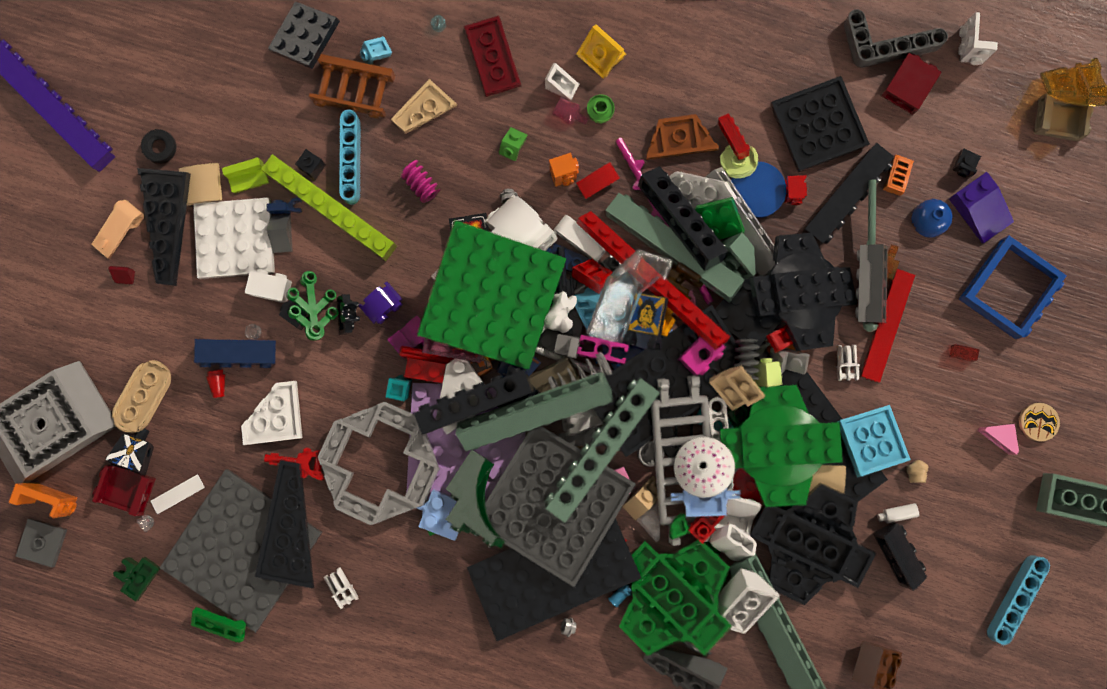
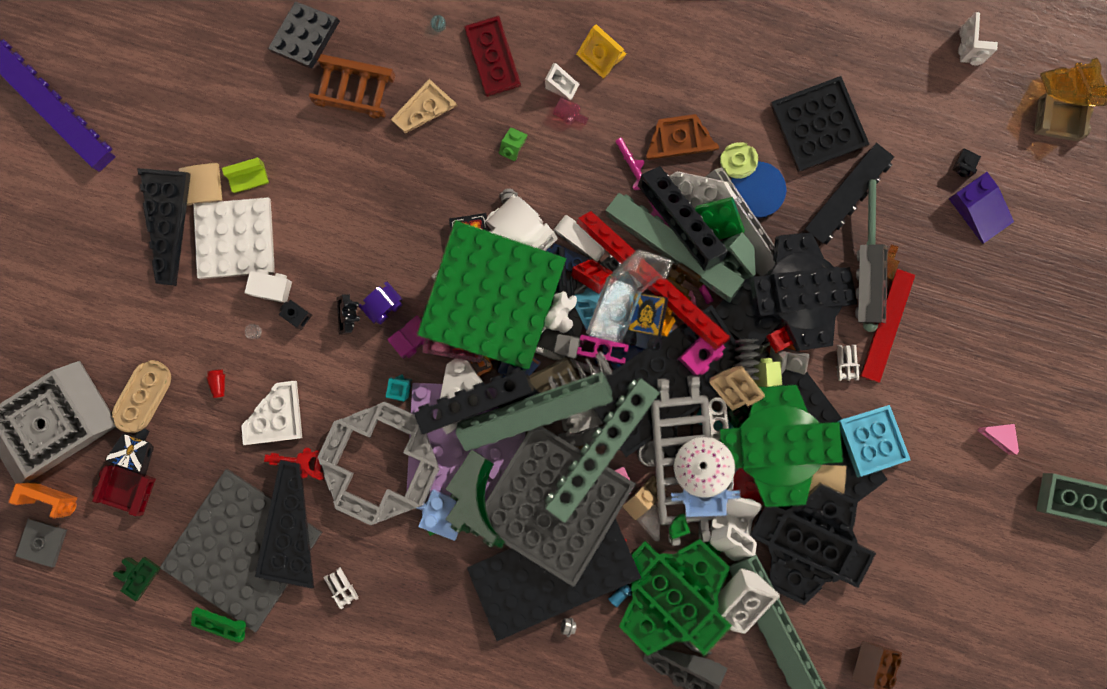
light nougat door [91,200,144,259] -> none
dark red slope [108,266,135,284] -> none
clear hinge [136,515,154,532] -> none
black tyre [141,129,177,163] -> none
white sticker [151,474,205,514] -> none
dark blue wedge [194,339,276,368] -> none
lime brick [261,154,397,261] -> none
dark blue plate [266,197,302,215] -> none
dark grey slope [267,214,293,253] -> none
green plant [286,271,339,341] -> none
black brick [295,149,326,180] -> none
medium azure beam [339,110,361,205] -> none
medium azure bracket [360,37,392,65] -> none
red axle [399,346,455,364] -> none
dark pink piece [401,160,441,203] -> none
red brick [404,358,446,384] -> none
orange brick [549,153,579,187] -> none
red slope [576,162,620,199] -> none
bright green plate [587,94,615,123] -> none
red slope [688,513,728,544] -> none
red piece [718,113,750,160] -> none
red window [785,175,807,205] -> none
dark grey beam [844,9,948,68] -> none
black slope [873,523,927,591] -> none
white cylinder [877,503,919,524] -> none
dark red panel [881,53,941,115] -> none
orange slope [882,154,914,196] -> none
tan arm [906,460,928,483] -> none
blue cylinder [911,199,953,238] -> none
clear red piece [949,344,979,362] -> none
blue window [959,235,1067,339] -> none
medium azure beam [987,555,1050,645] -> none
tan tile [1019,403,1060,441] -> none

